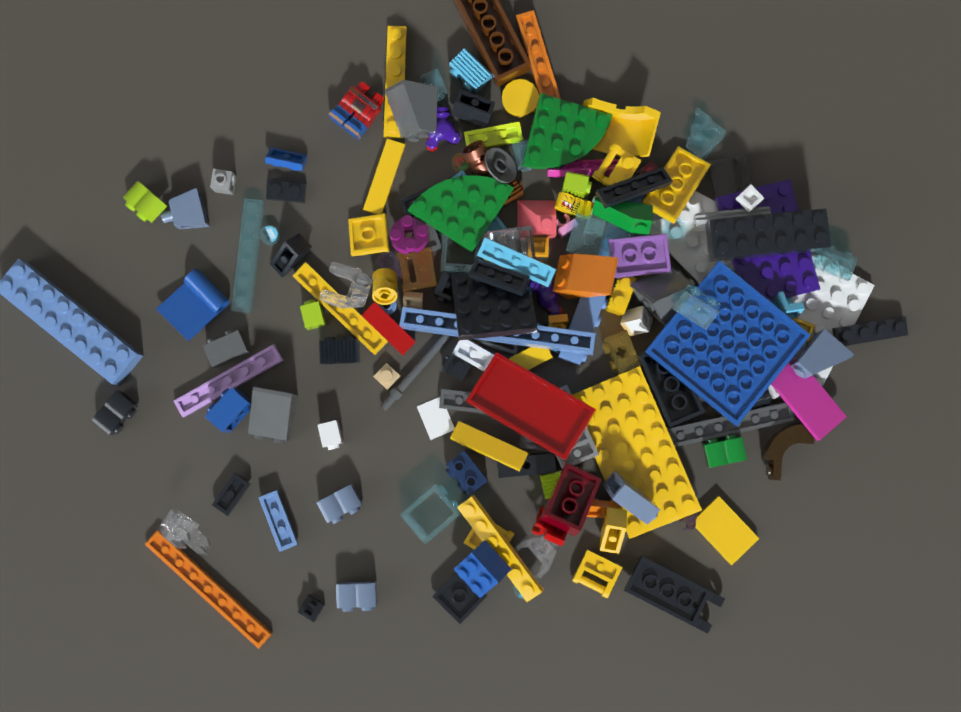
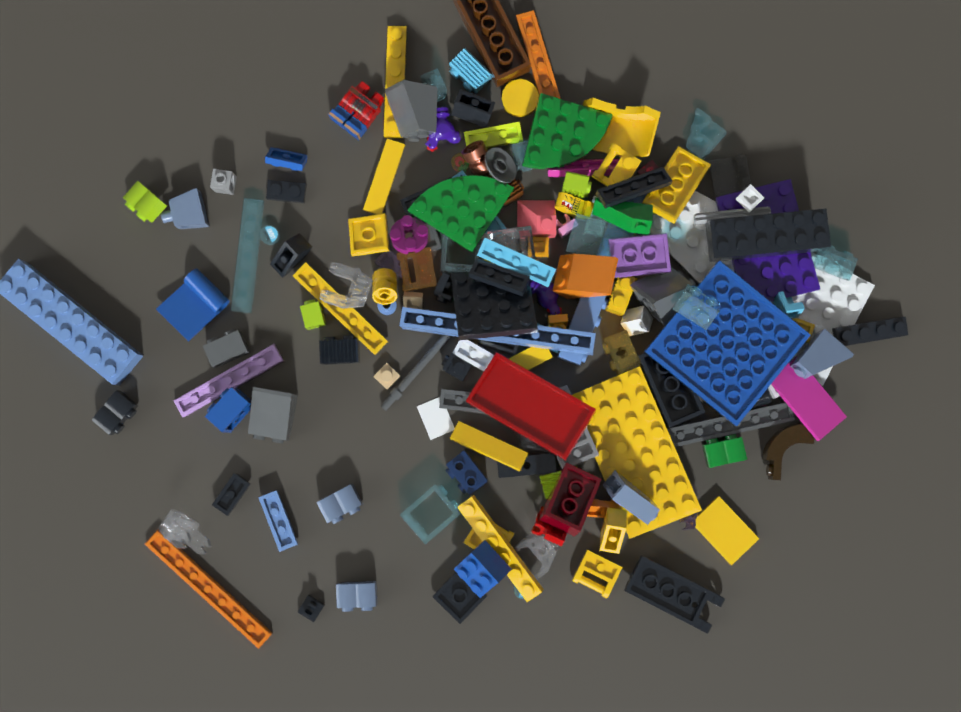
white brick [318,420,344,450] -> none
red tile [361,302,416,355] -> none

